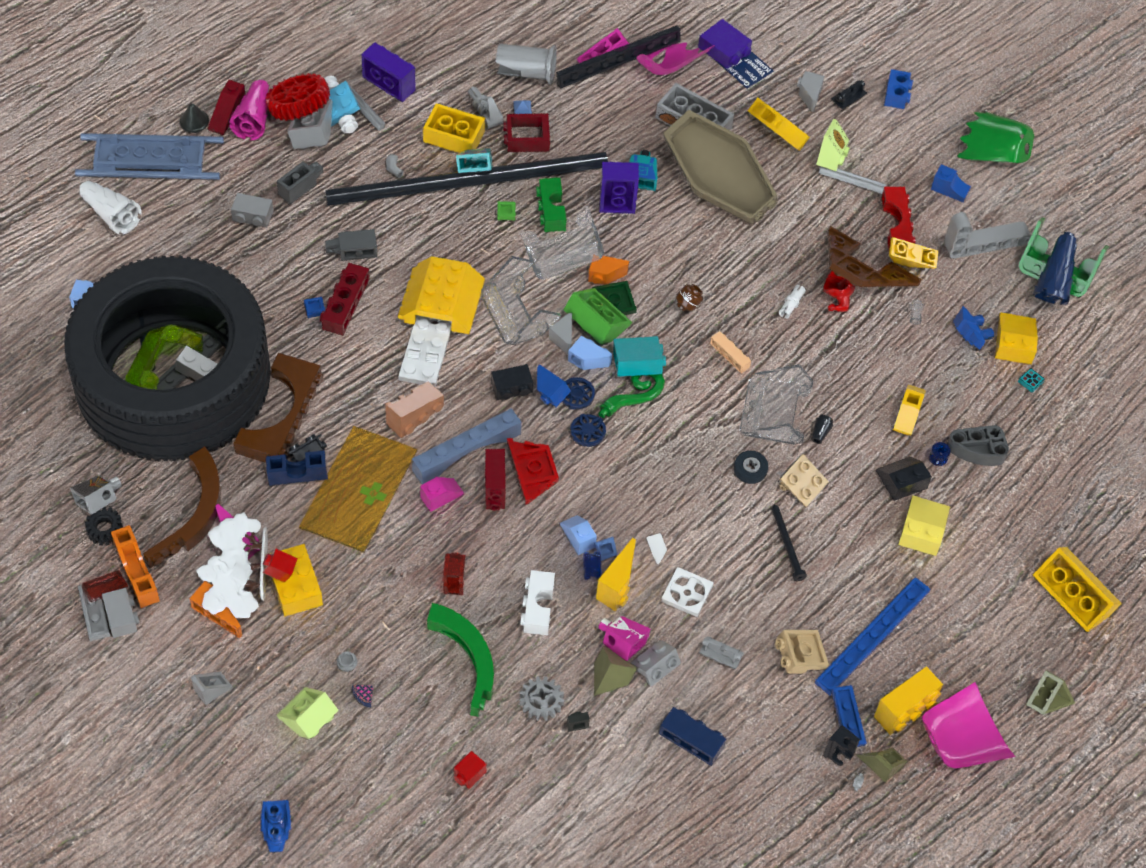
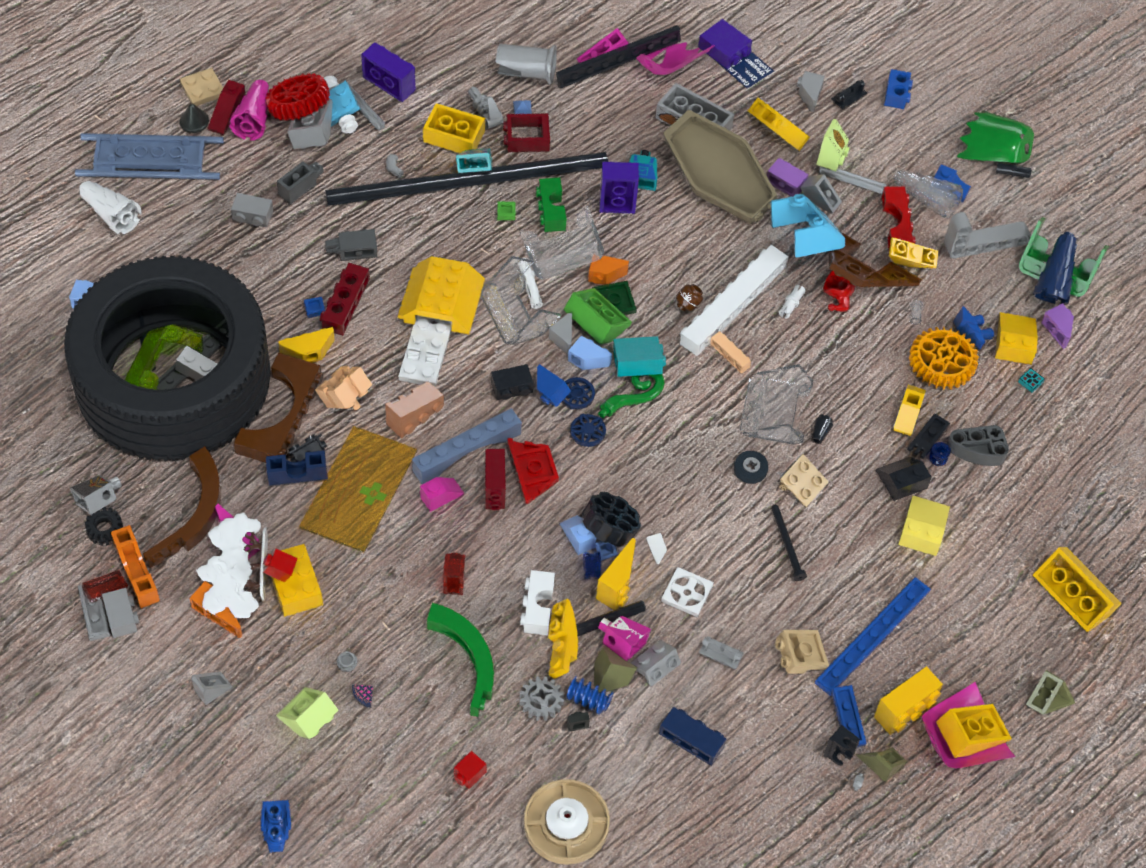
none -> tan plate [180,68,223,106]
none -> yellow slope [278,327,335,363]
none -> light nougat brick [315,366,372,410]
none -> white pin [517,258,543,309]
none -> tan piece [524,779,610,864]
none -> yellow slope [548,599,578,679]
none -> blue piece [567,675,614,715]
none -> black axle [576,600,646,636]
none -> black connector [581,492,642,547]
none -> white brick [680,245,788,356]
none -> medium lavender brick [767,158,809,197]
none -> medium azure windscreen [771,194,845,258]
none -> light grey slope [800,174,842,213]
none -> clear cone [893,169,963,218]
none -> black hinge [907,413,950,460]
none -> light orange gear [909,326,979,390]
none -> yellow slope [936,704,1012,758]
none -> black axle [996,162,1032,178]
none -> medium lavender slope [1041,304,1074,349]

